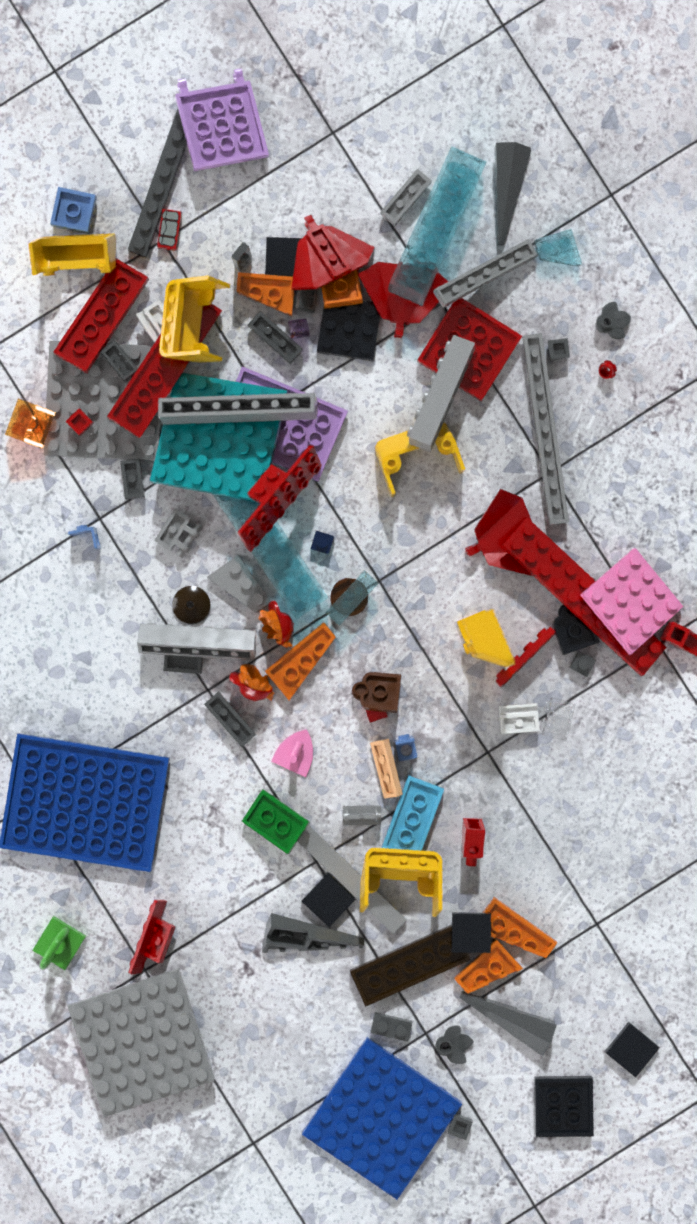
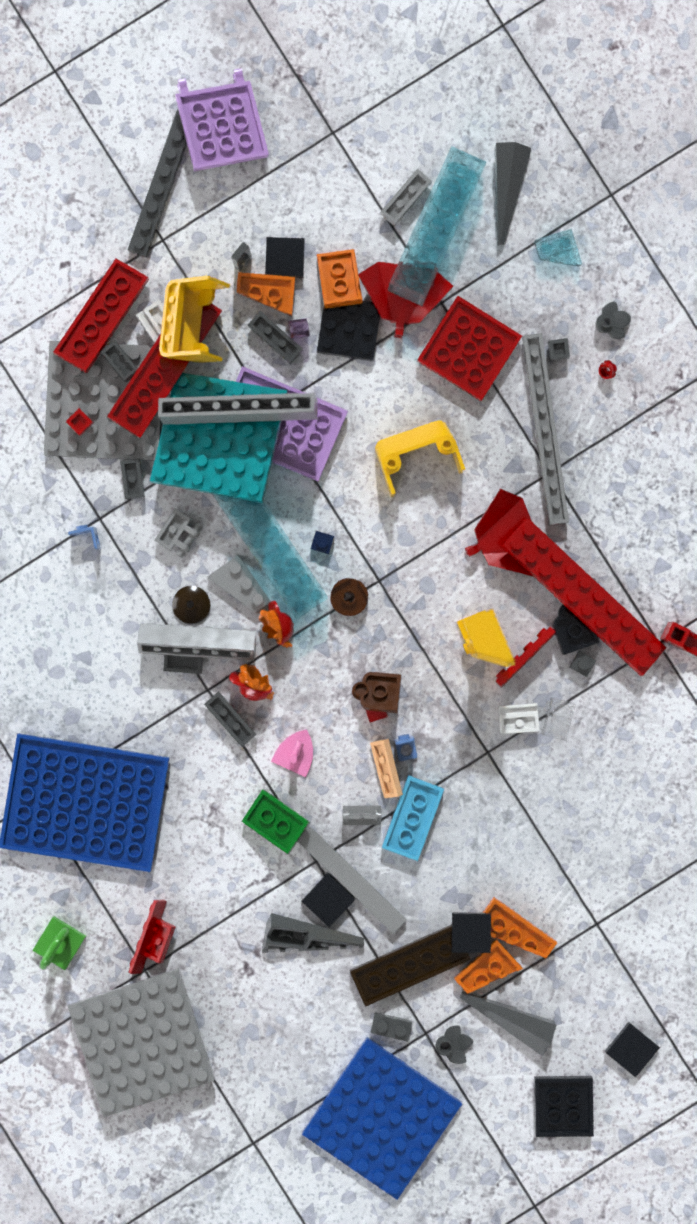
clear orange slope [5,398,55,448] -> none
yellow windscreen [28,233,116,276] -> none
medium blue plate [50,187,97,234] -> none
tile [157,209,182,251] -> none
red bracket [238,444,322,552] -> none
orange wing [265,622,336,700] -> none
red panel [291,215,375,290] -> none
dark grey plate [295,289,318,313] -> none
clear light blue tile [325,570,379,626] -> none
yellow windscreen [360,848,442,917] -> none
light grey brick [407,335,475,452] -> none
light grey tile [433,239,538,308] -> none
dark grey plate [448,1114,473,1140] -> none
red torso [462,818,485,867] -> none
bright pink plate [580,548,684,655] -> none

